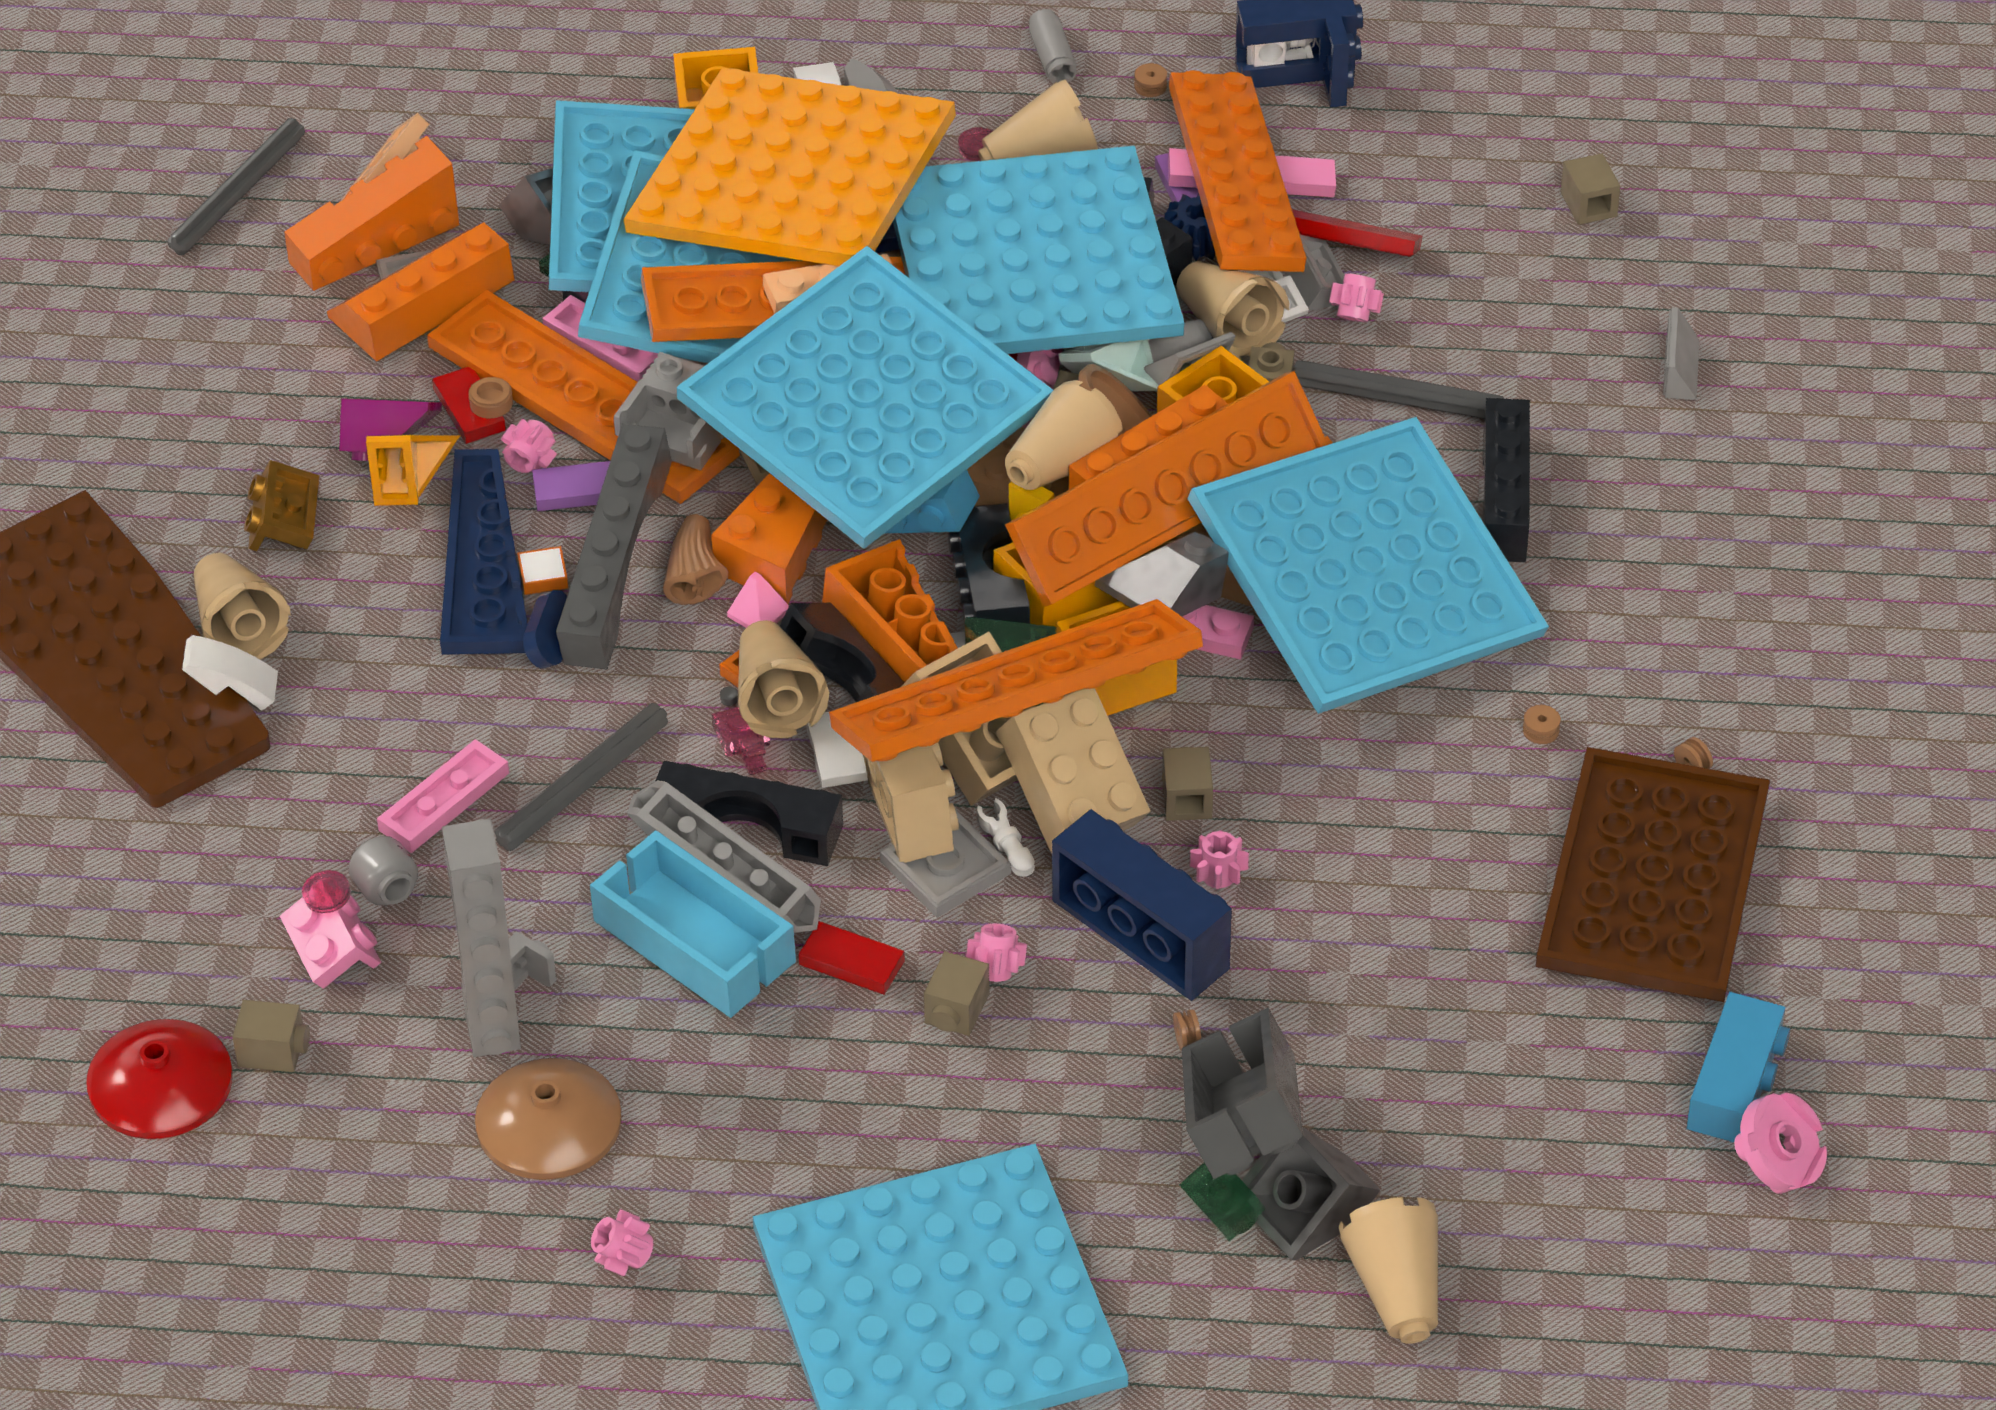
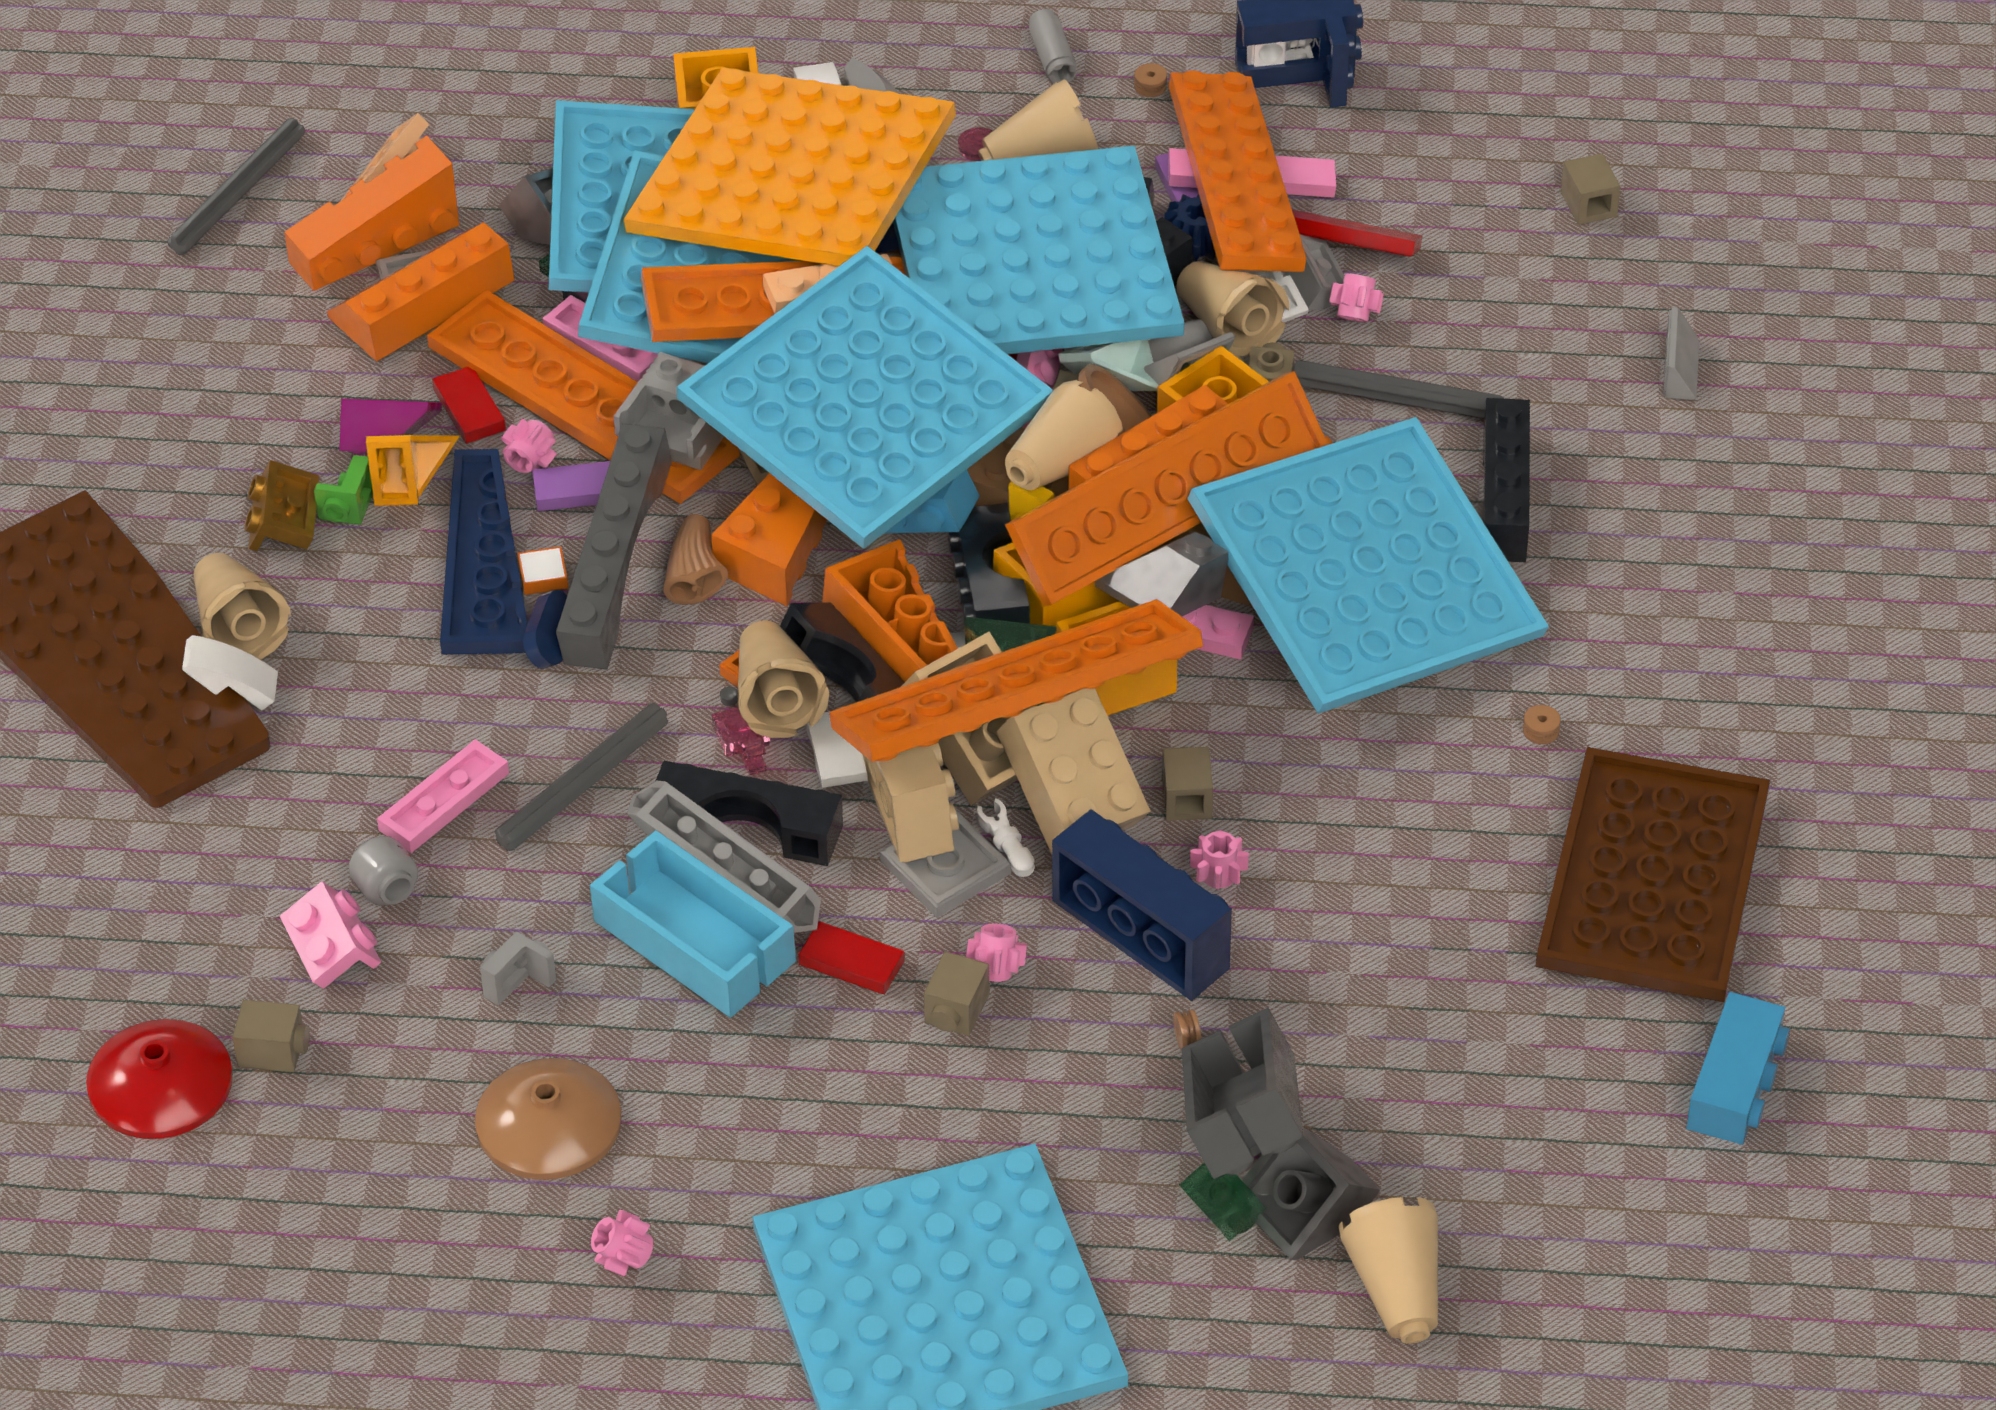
clear pink piece [302,870,351,913] -> none
light grey arch [442,818,521,1057] -> none
medium nougat tile [469,377,513,418] -> none
bright pink slope [727,572,789,628] -> none
medium nougat piece [1674,737,1713,769] -> none
bright pink plate [1734,1093,1827,1194] -> none
none -> bright green bracket [314,455,373,525]

